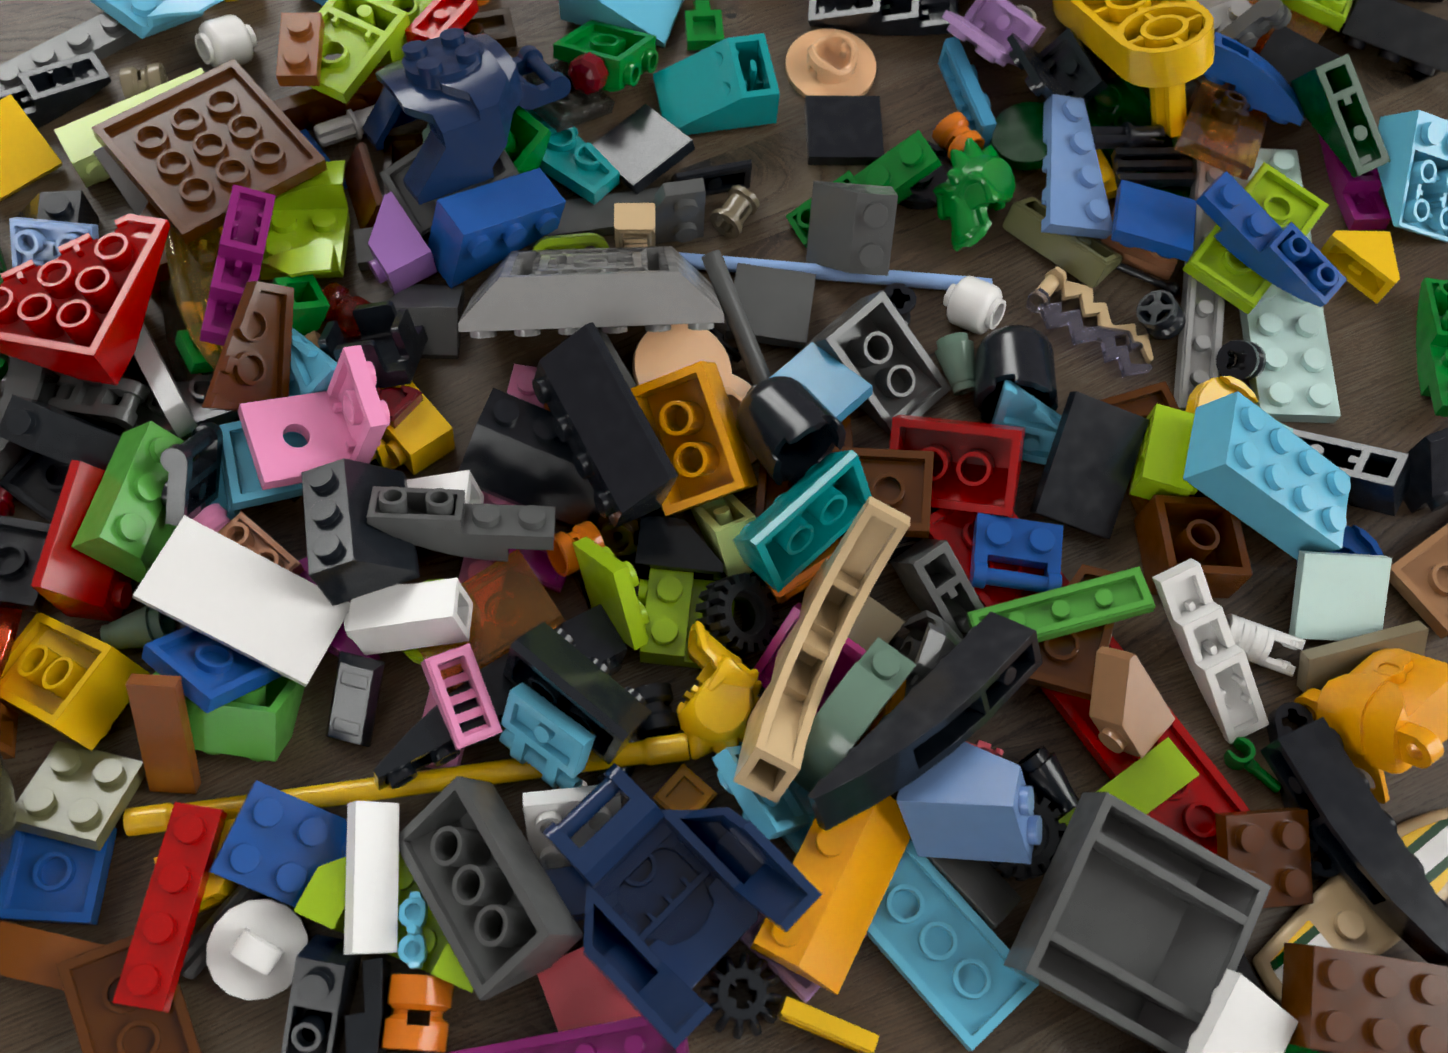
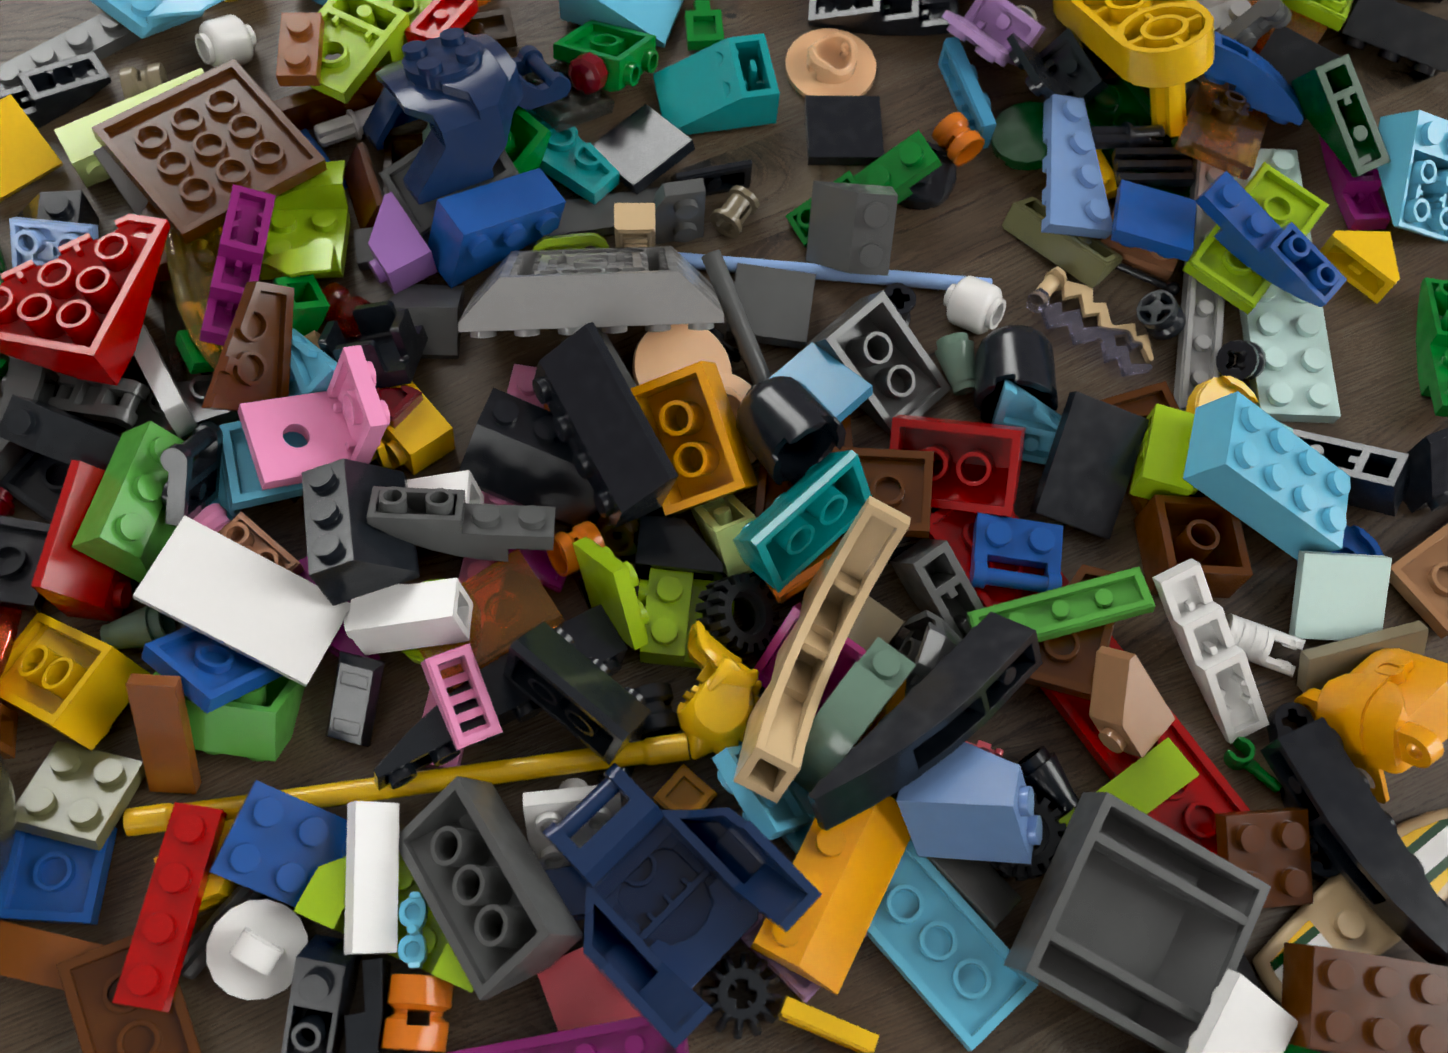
medium azure plate [499,682,595,789] -> none
green head [933,138,1015,251] -> none

